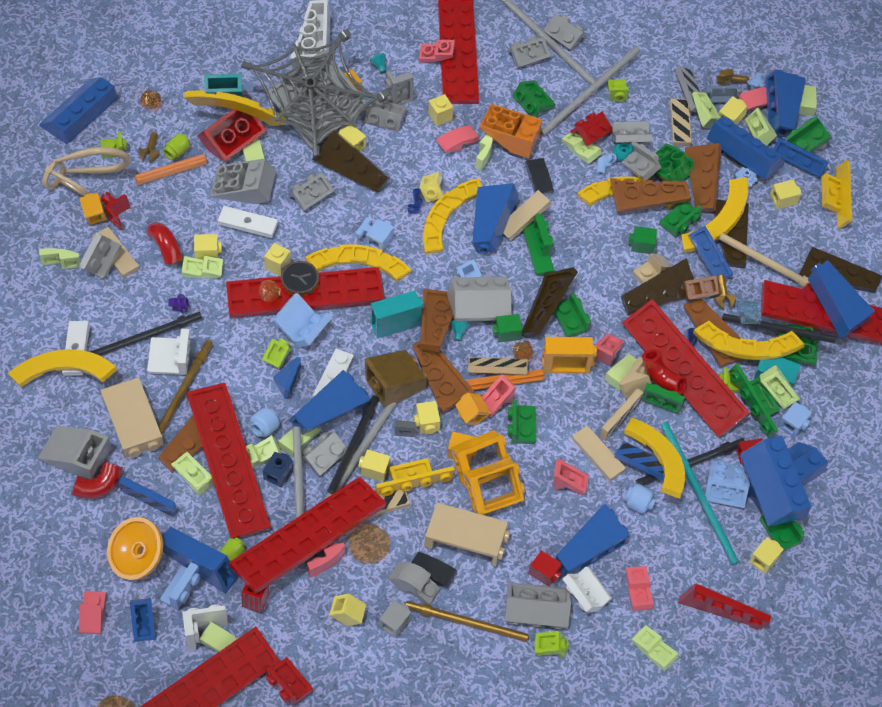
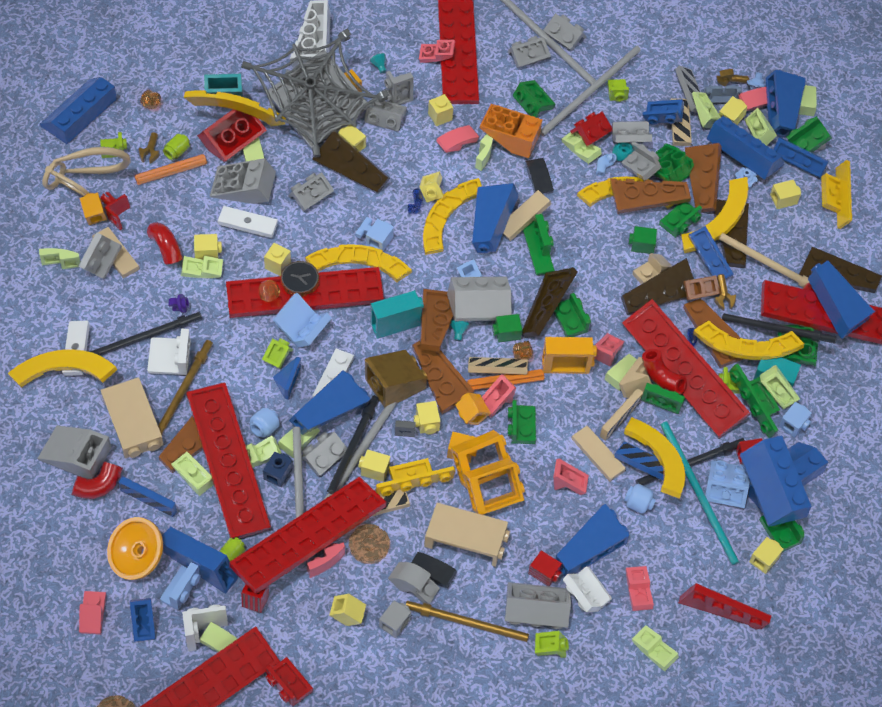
clear light blue tile [736,301,761,324] -> none
none -> blue bracket [642,99,684,125]

